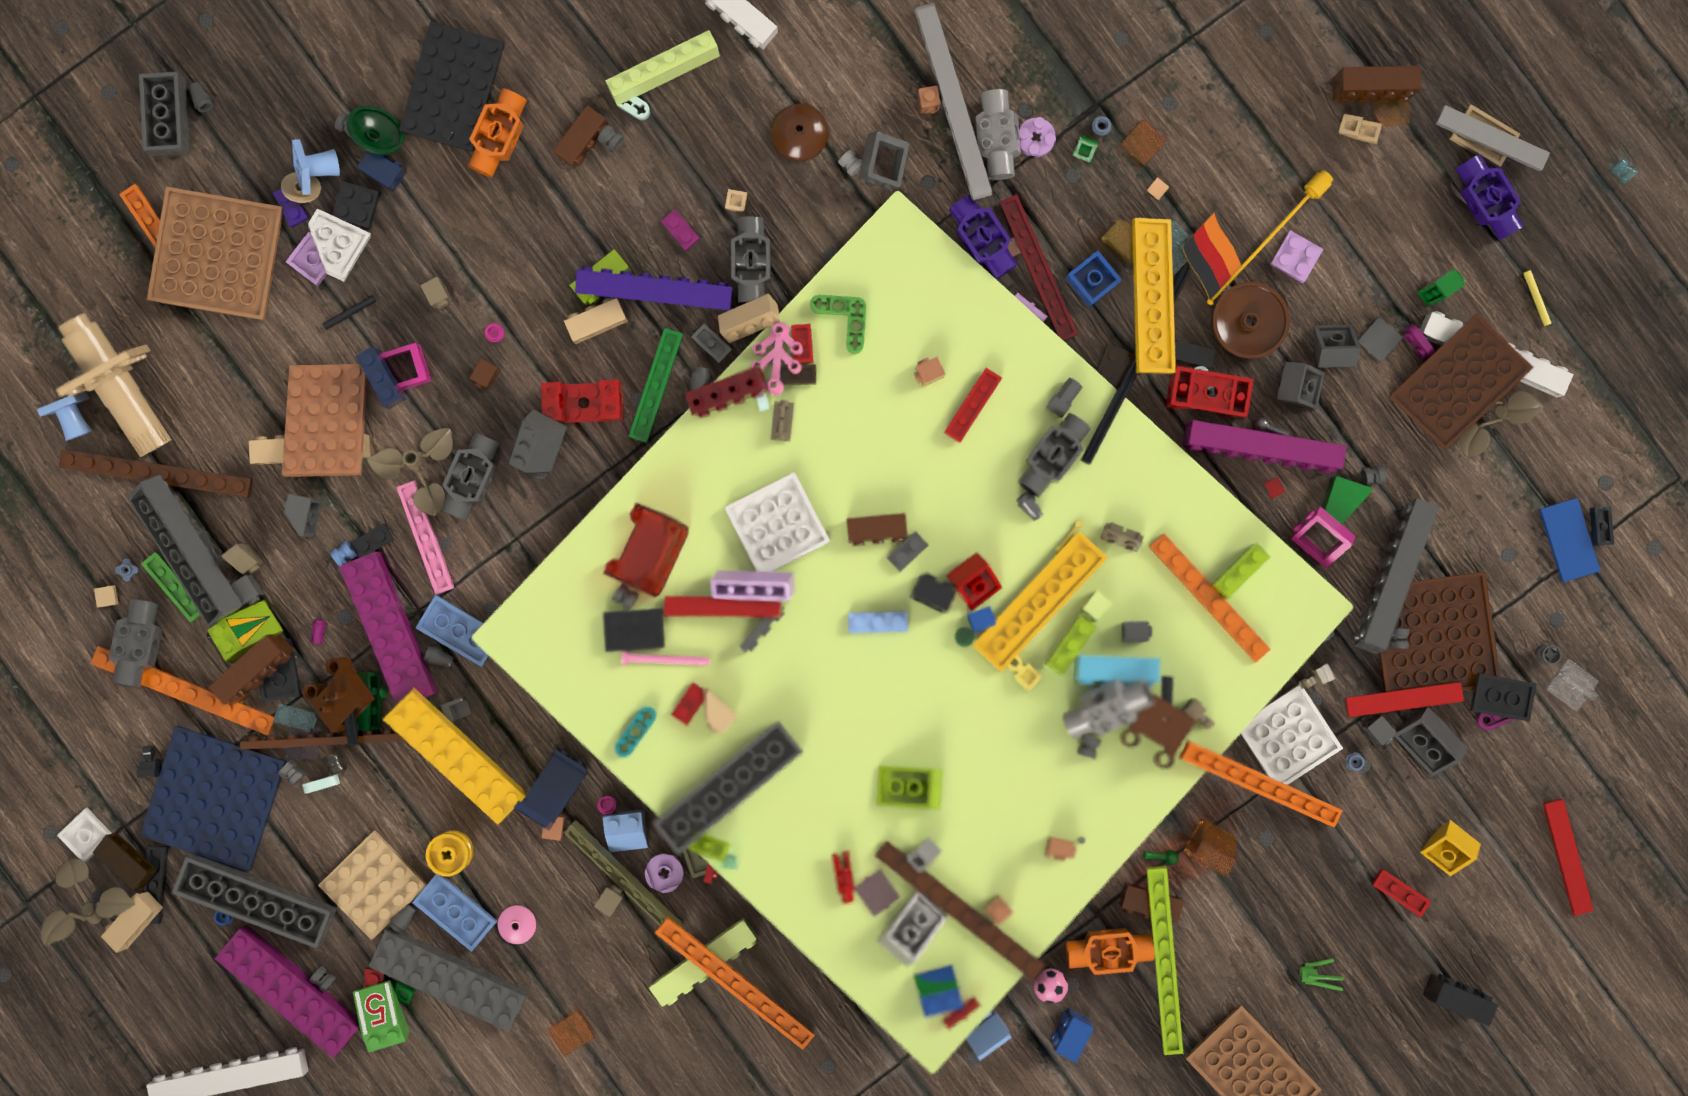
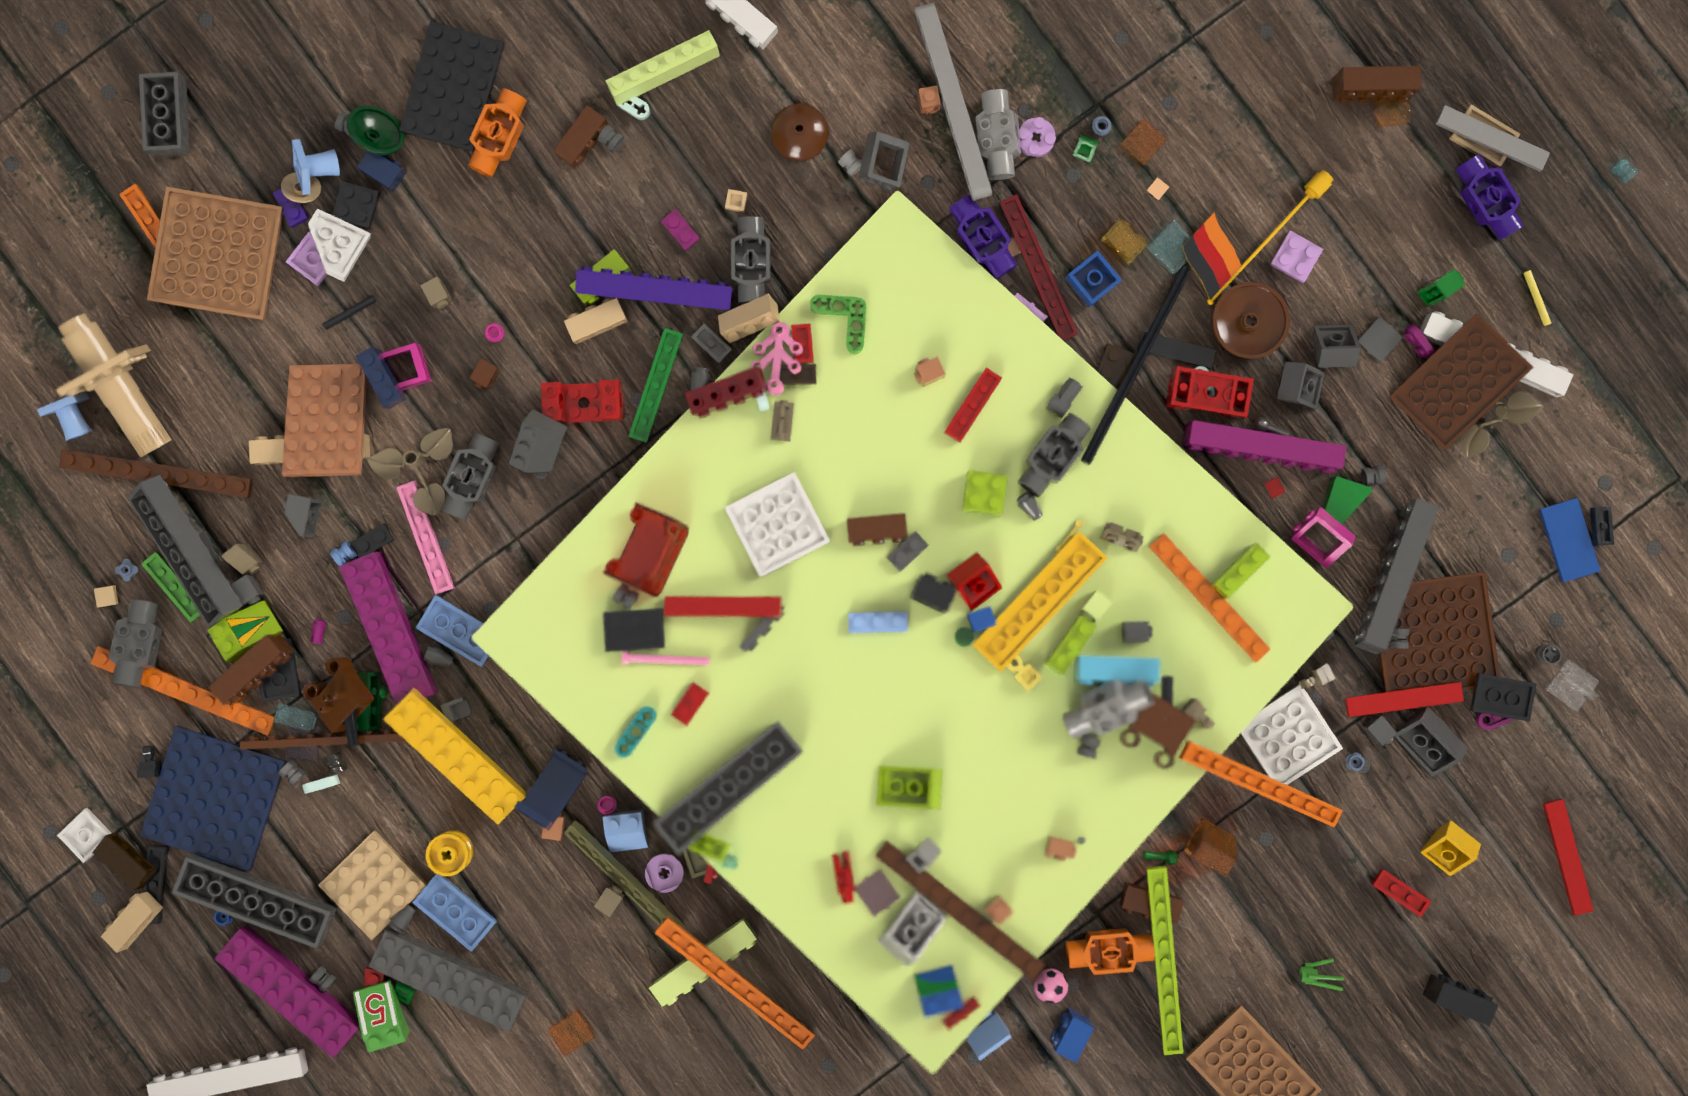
dark tan plant [41,858,135,946] -> none
dark grey cone [189,82,213,112] -> none
bright pink dish [498,905,536,944] -> none
tan slope [703,688,738,734] -> none
lavender brick [711,570,795,601] -> none
yellow plate [1132,218,1176,374] -> none
tan slope [1339,114,1382,145] -> none
none -> lime brick [962,470,1008,517]

